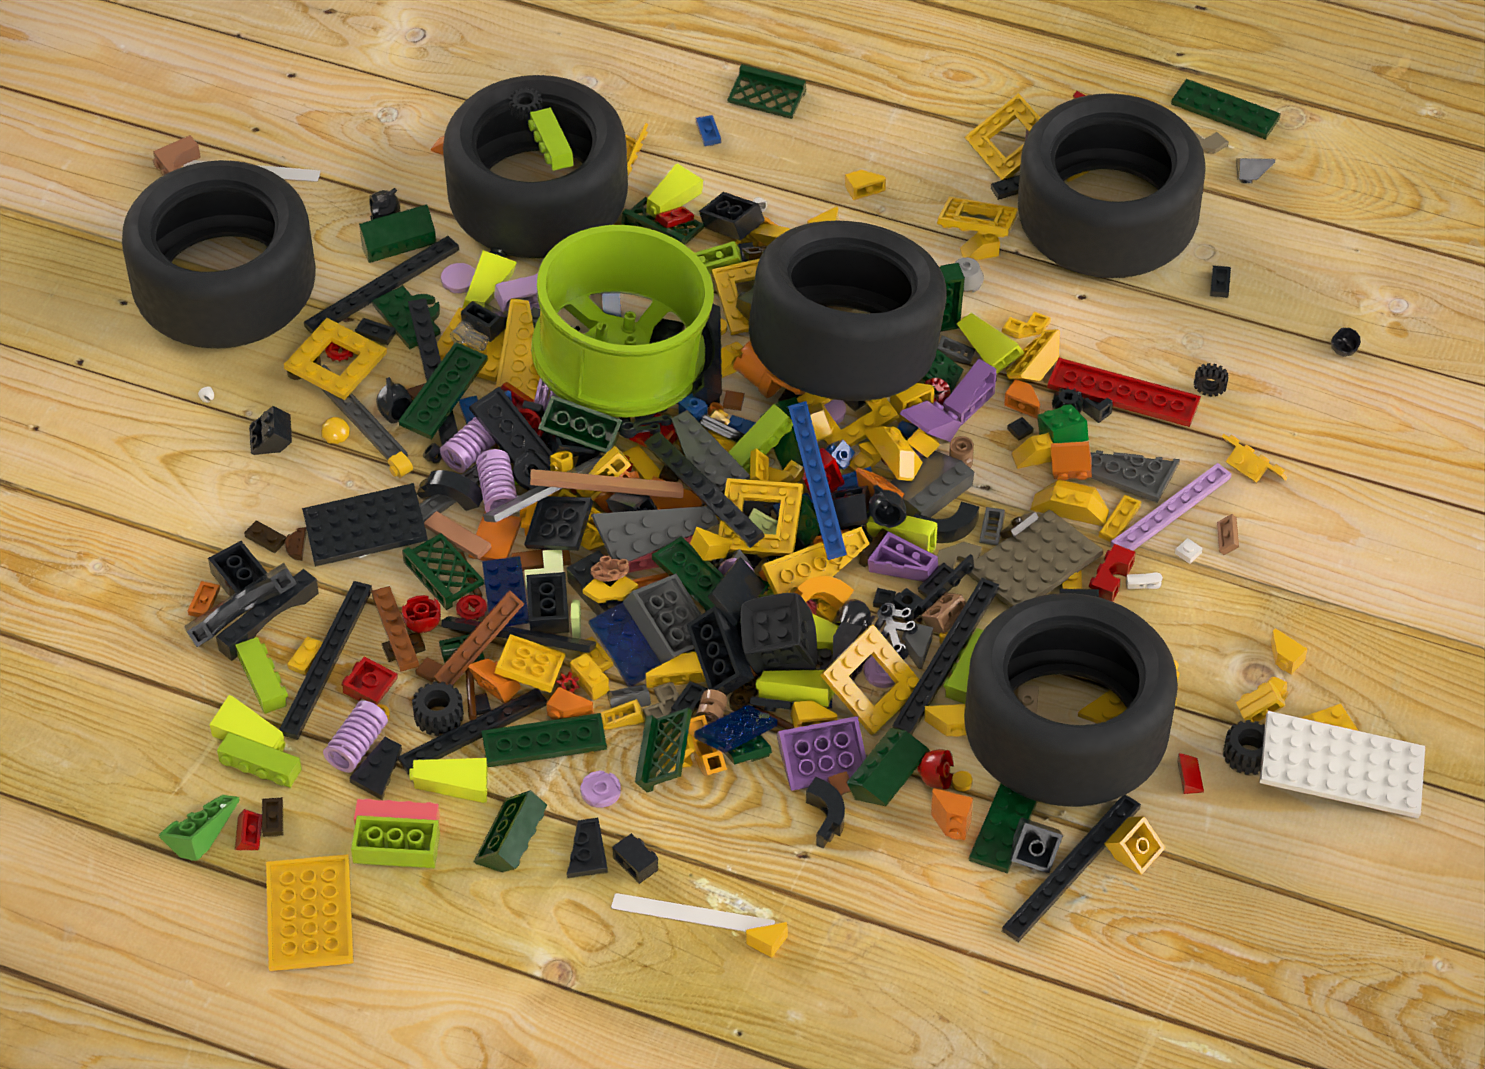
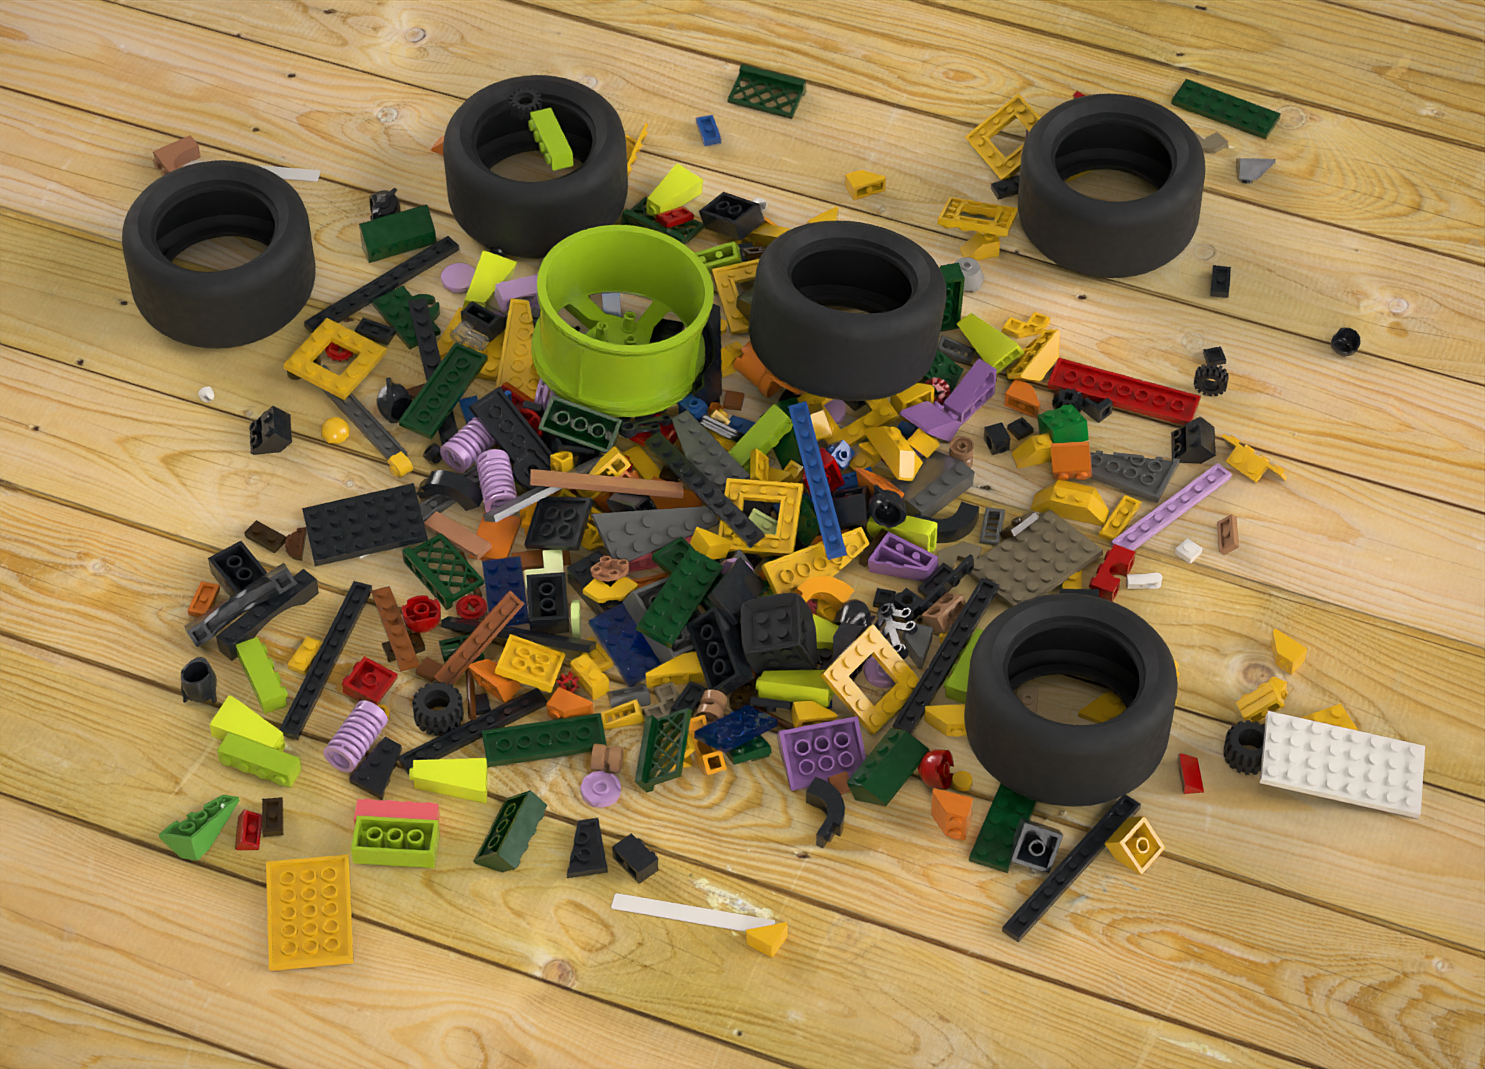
none -> black helmet [181,657,217,703]
none -> medium nougat wheel [591,744,623,773]
none -> dark green plate [636,547,724,649]
none -> black brick [984,422,1010,455]
none -> black slope [1171,416,1216,464]
none -> black tile [1203,346,1227,366]

